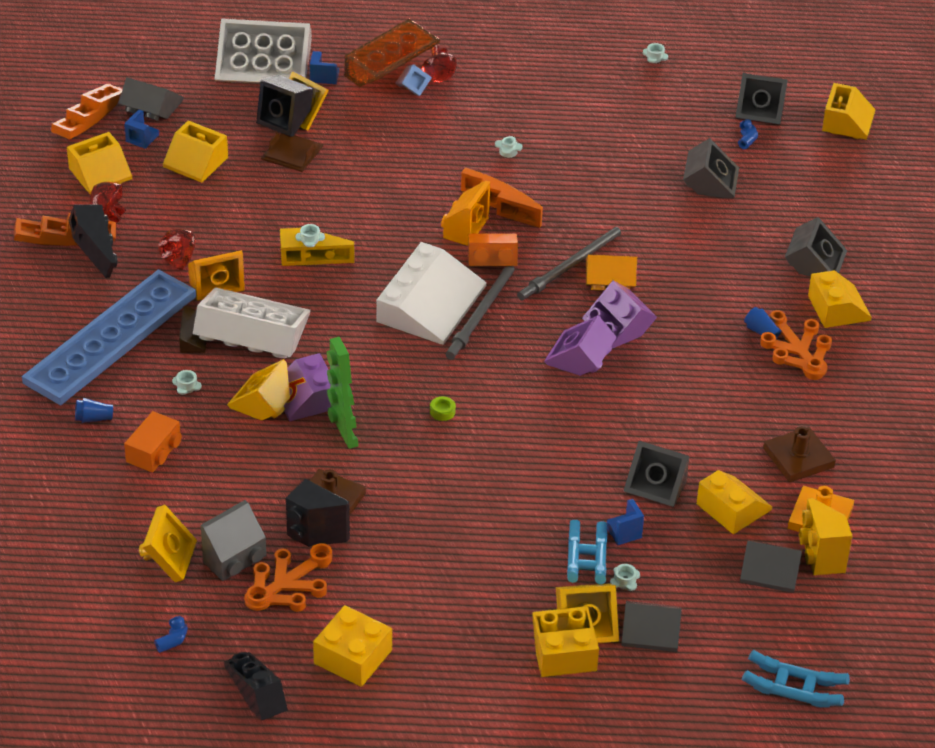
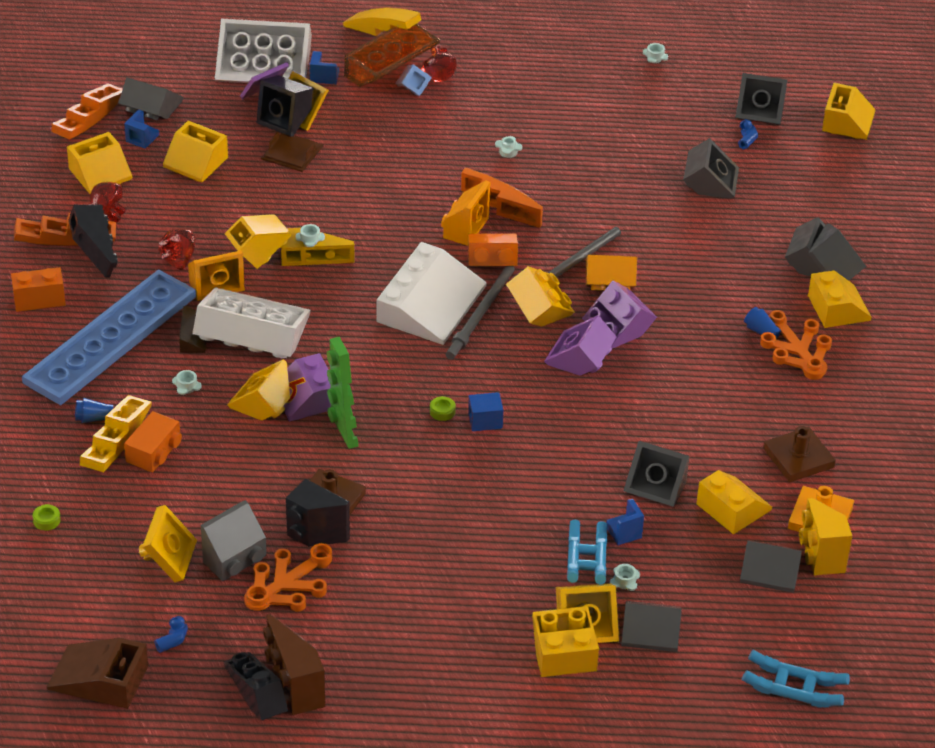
yellow brick [313,605,392,687] -> none
none -> orange brick [11,267,66,312]
none -> lime tile [33,504,61,531]
none -> reddish brown slope [47,638,148,709]
none -> yellow slope [80,395,152,472]
none -> yellow slope [224,214,292,269]
none -> medium lavender piece [240,62,289,99]
none -> reddish brown slope [263,614,326,715]
none -> yellow slope [343,8,421,36]
none -> blue panel [468,392,504,431]
none -> yellow slope [506,266,575,327]
none -> dark grey slope [808,224,867,281]

